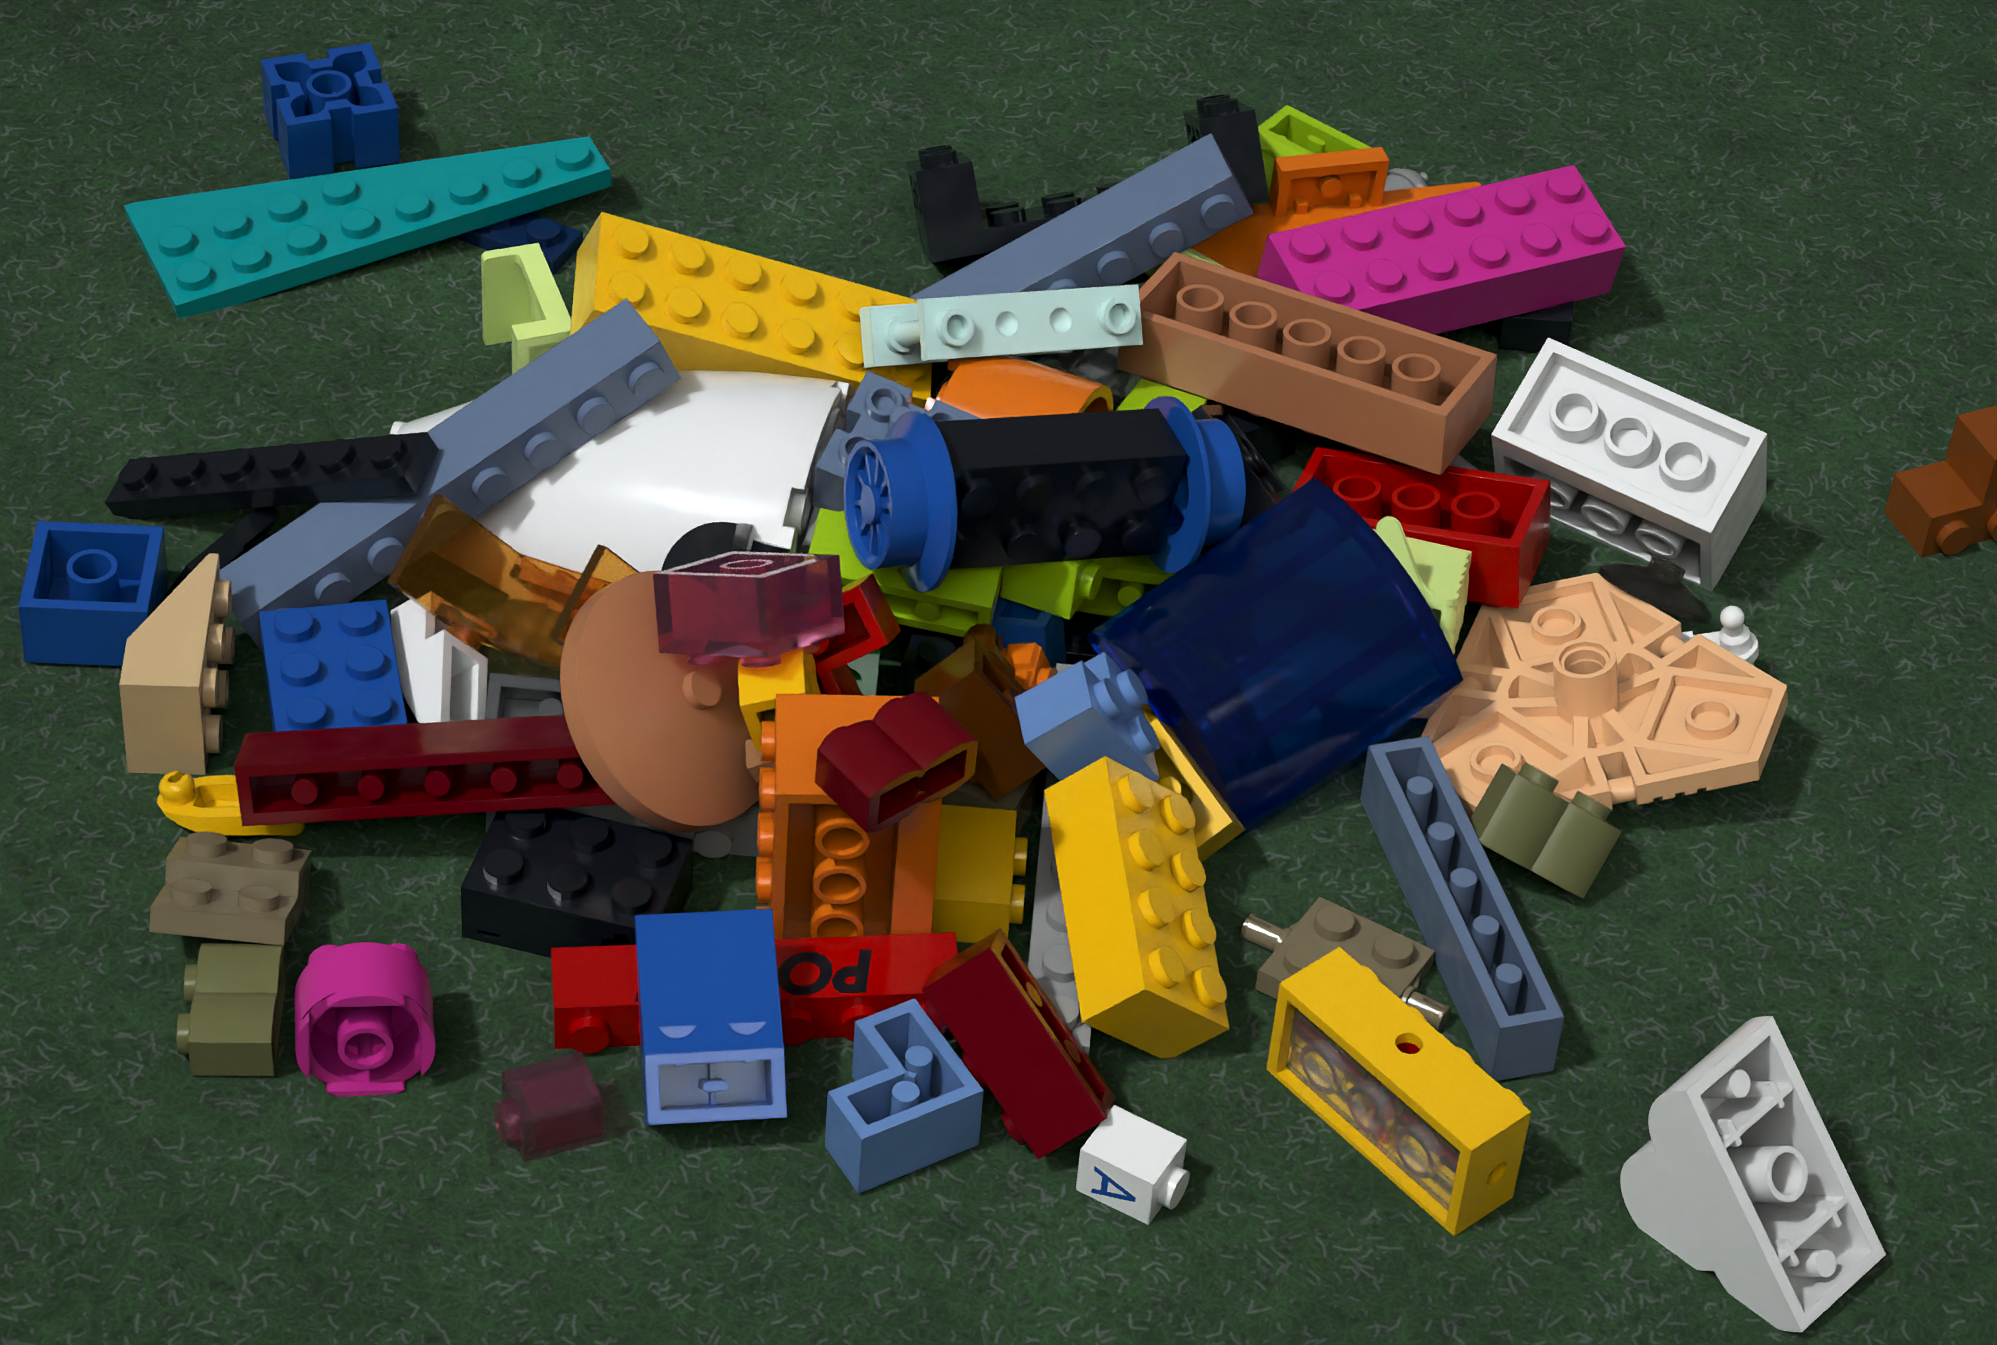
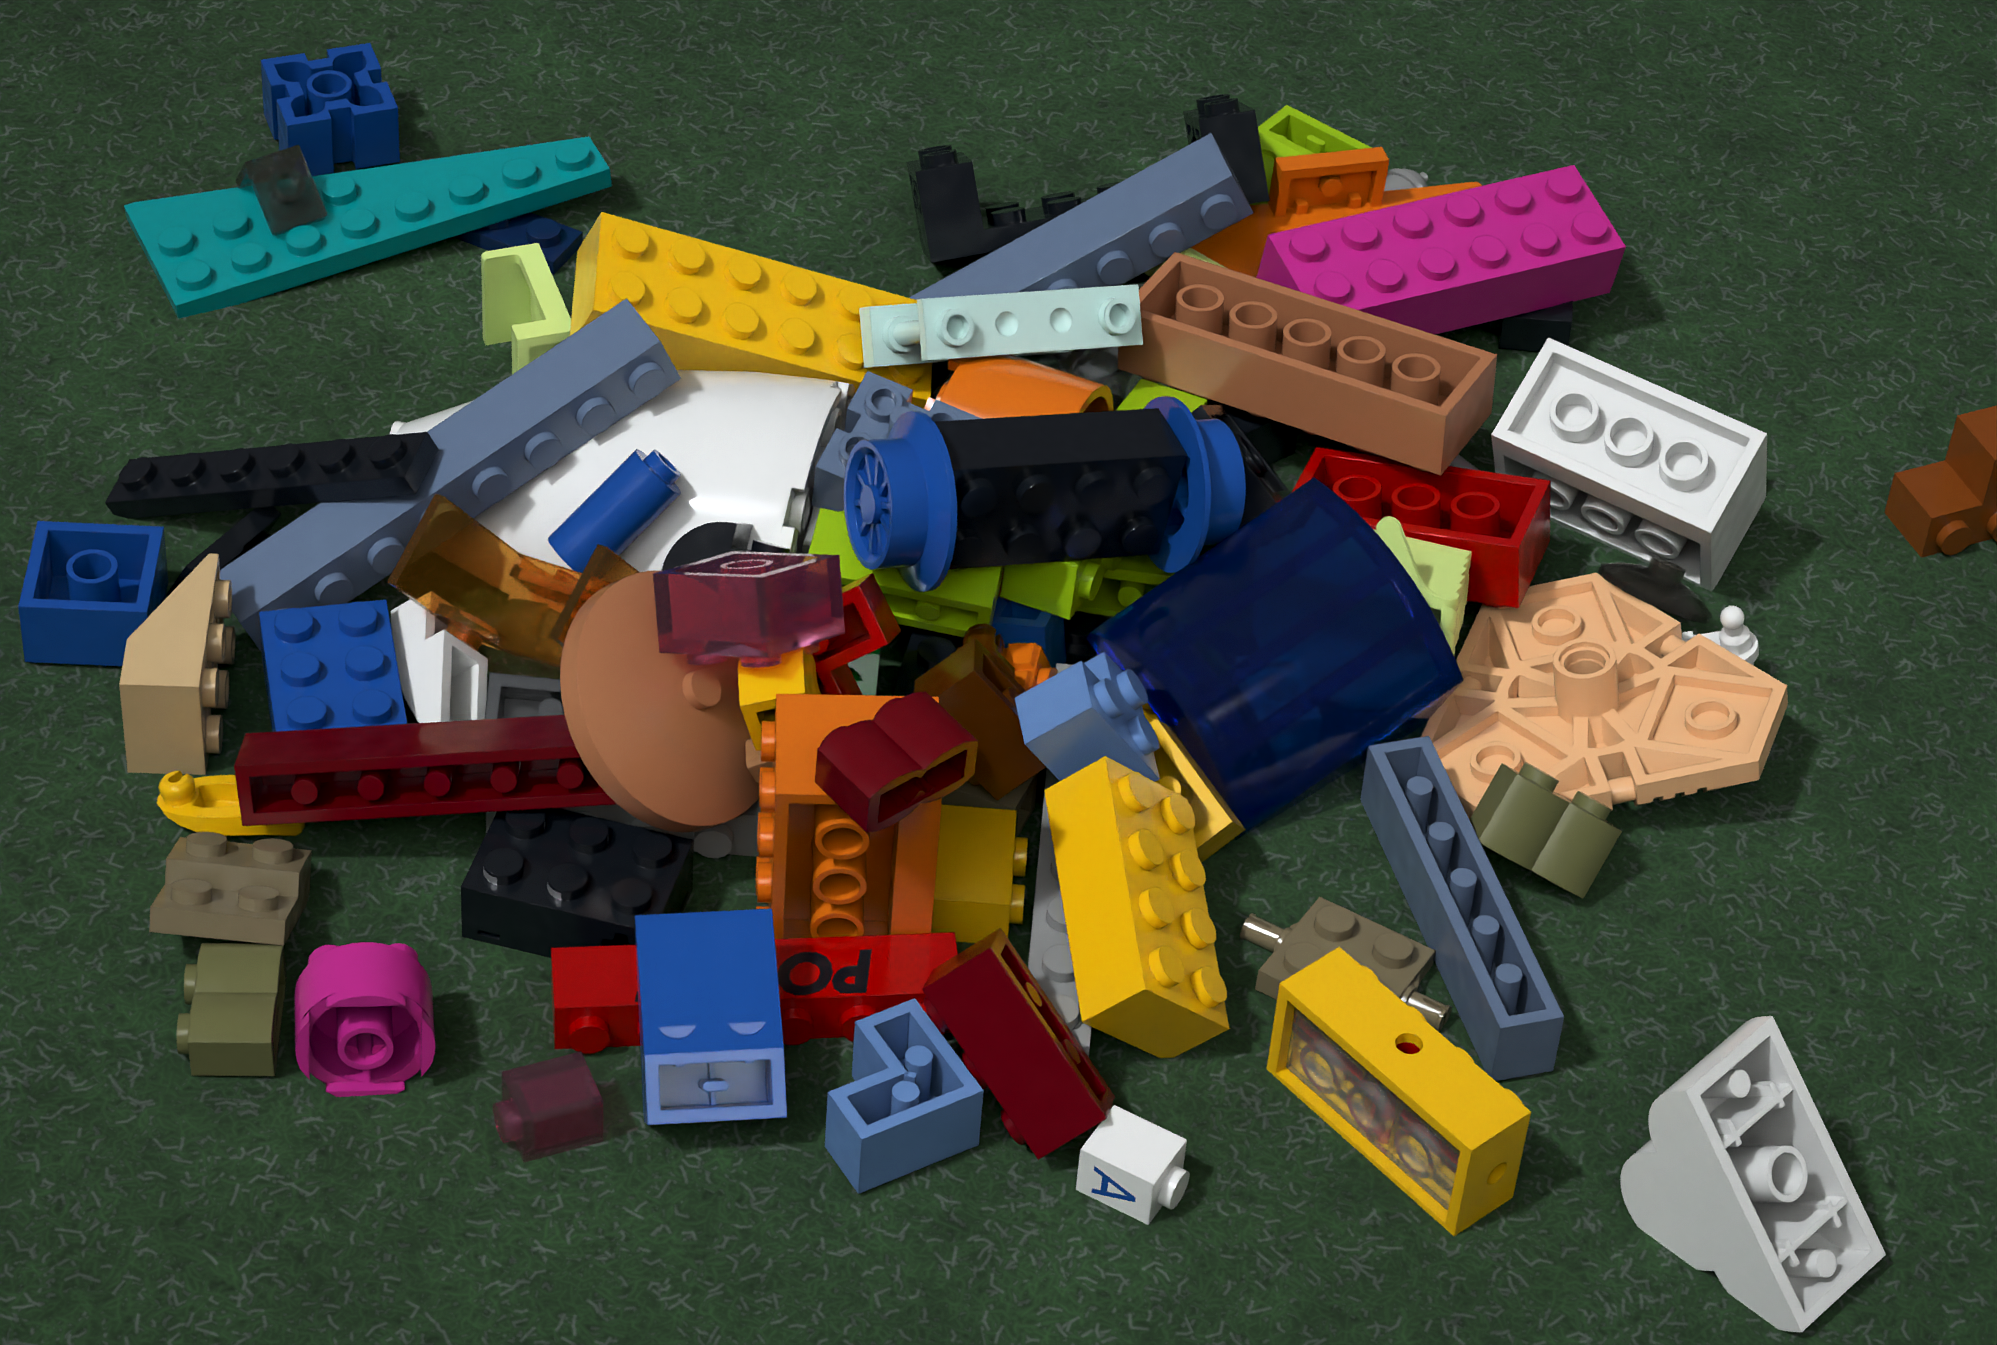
none -> clear smoke bracket [236,145,327,236]
none -> blue brick [548,449,681,582]

